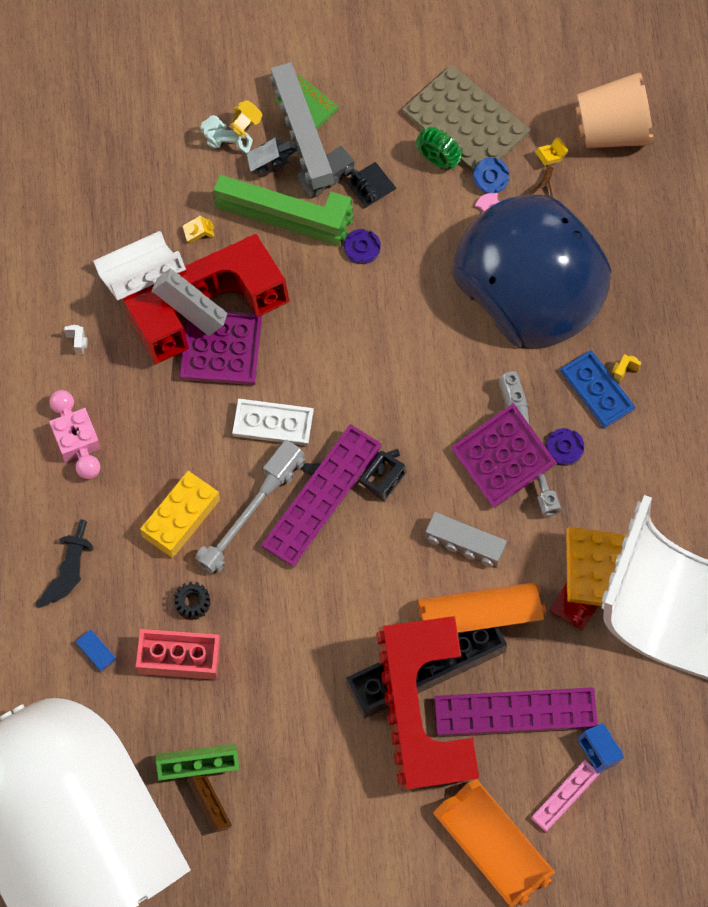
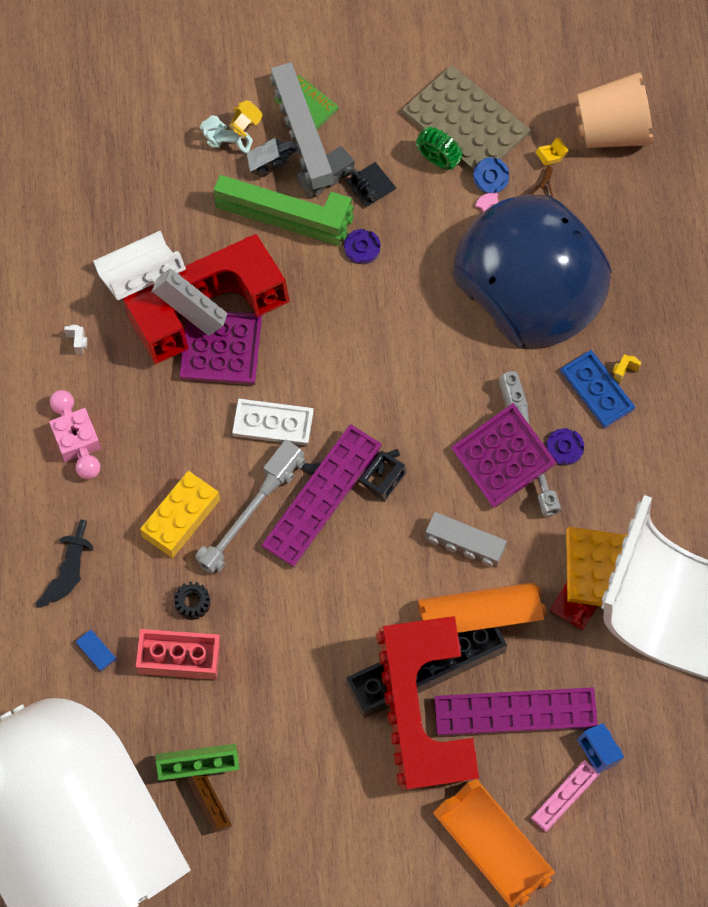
yellow bracket [183,216,214,243] -> none

